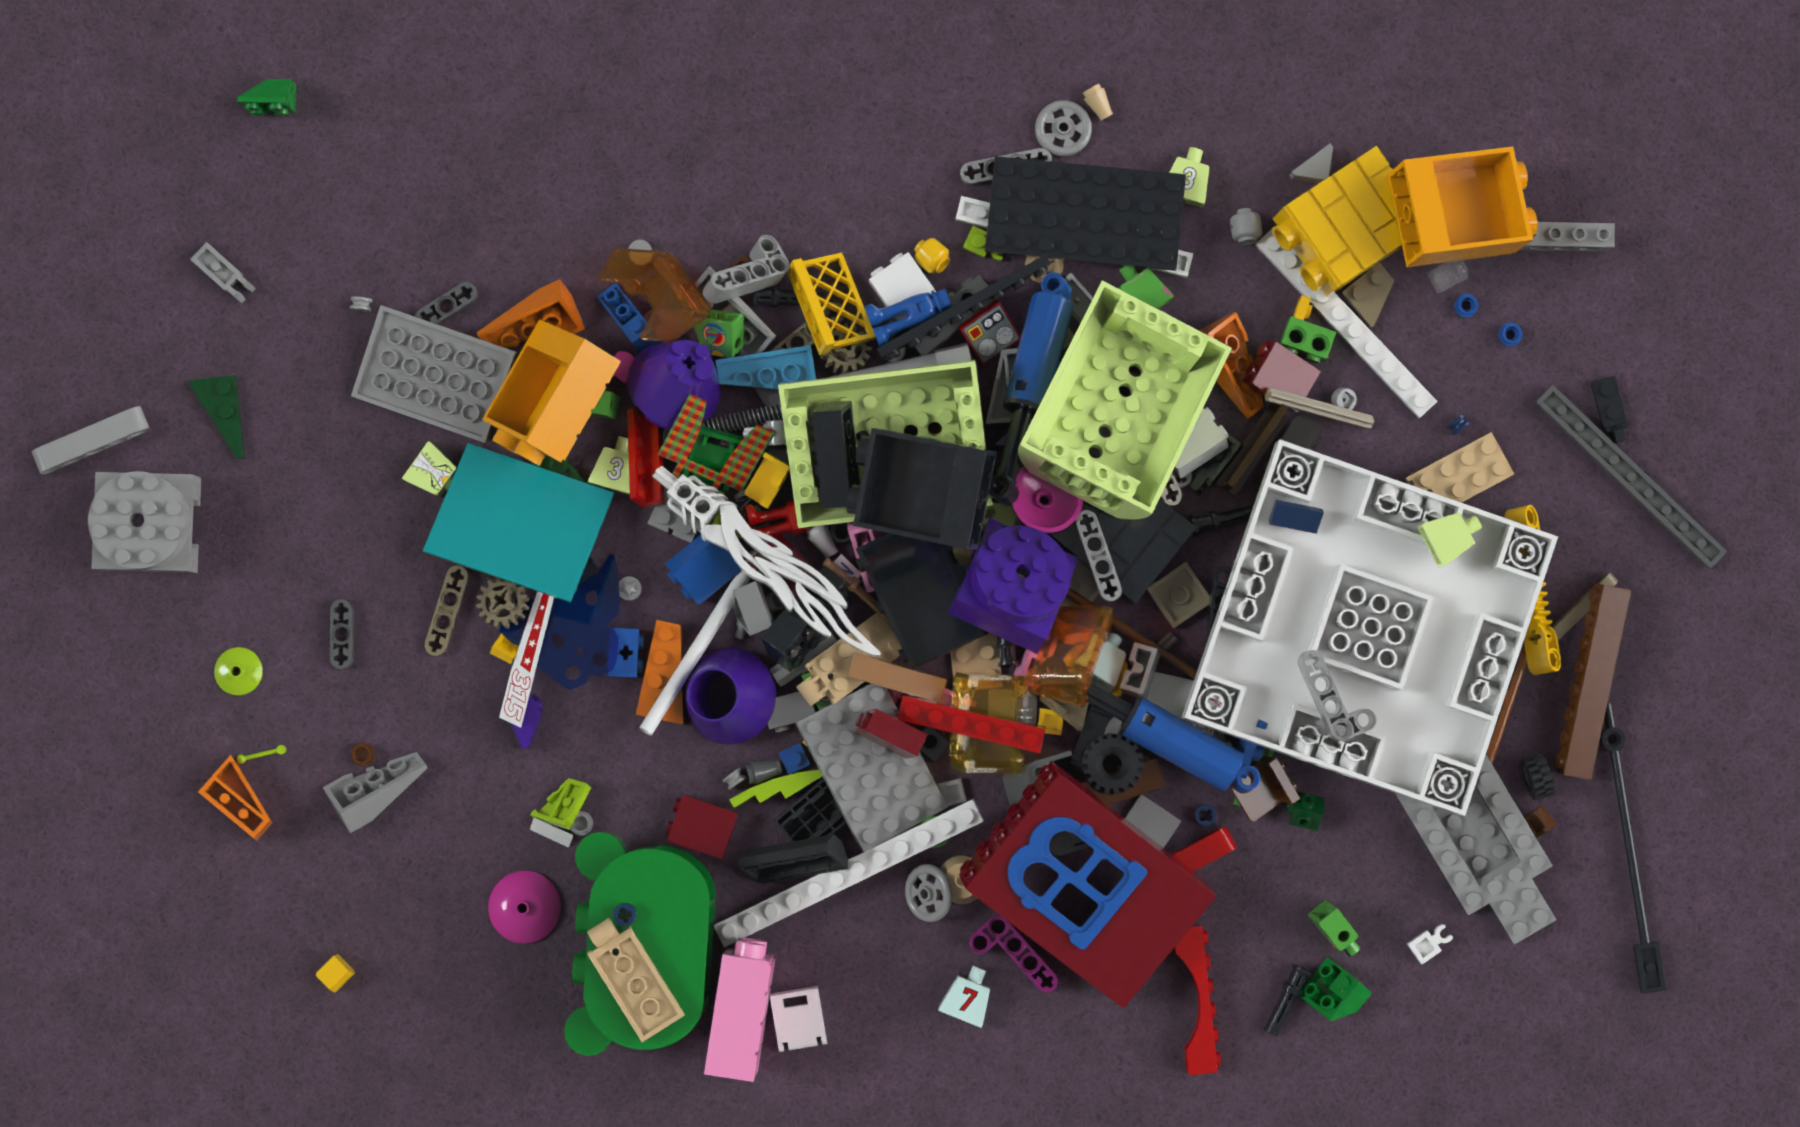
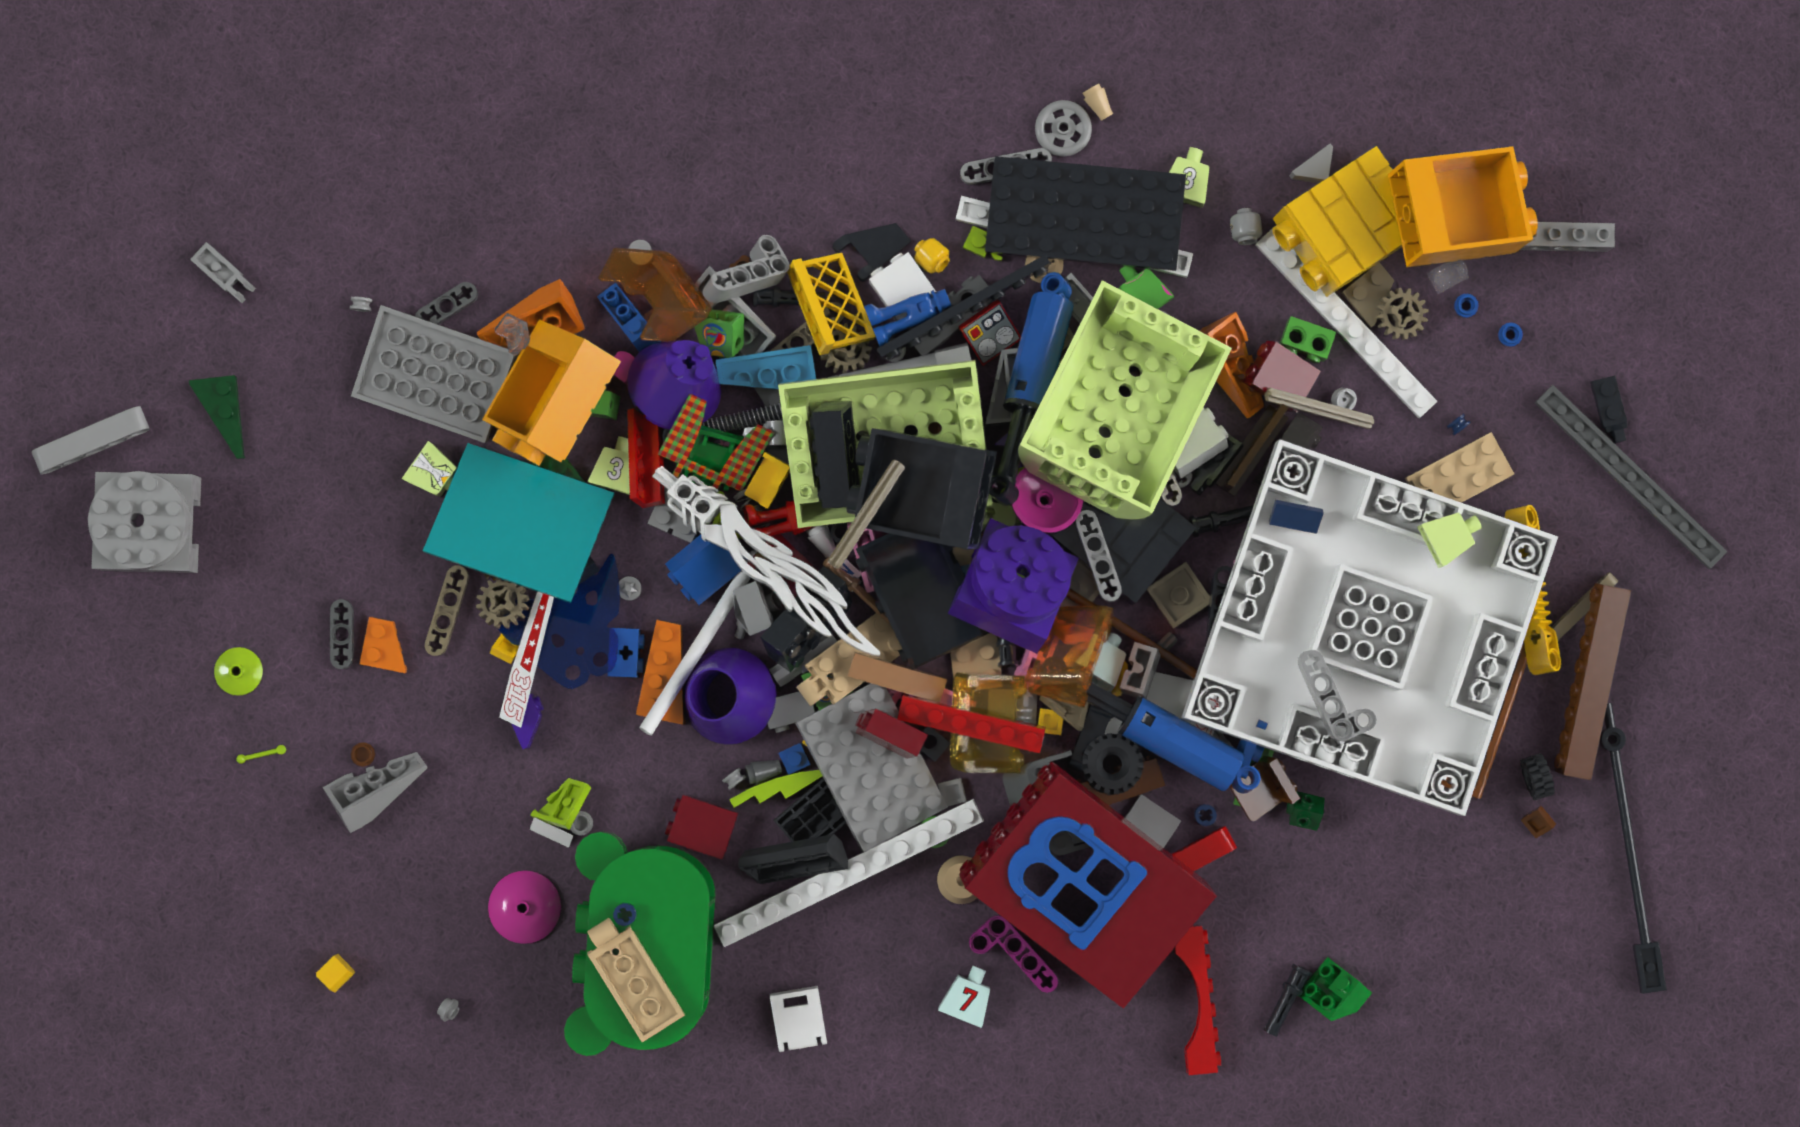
orange wedge [198,755,273,841] -> none
green slope [237,79,296,116] -> none
bright pink brick [704,937,775,1082] -> none
light grey plate [905,864,953,922] -> none
yellow plate [1293,295,1313,320] -> none
bright green torso [1307,900,1360,957] -> none
light grey piece [1395,755,1556,944] -> none
white plate [1407,924,1453,964] -> none
none -> orange wing [360,617,407,673]
none -> light grey plate [437,998,459,1022]
none -> clear bracket [495,313,530,356]
none -> dark tan axle [828,460,905,569]
none -> black flag [832,223,911,282]
none -> dark tan gear [1375,288,1429,340]

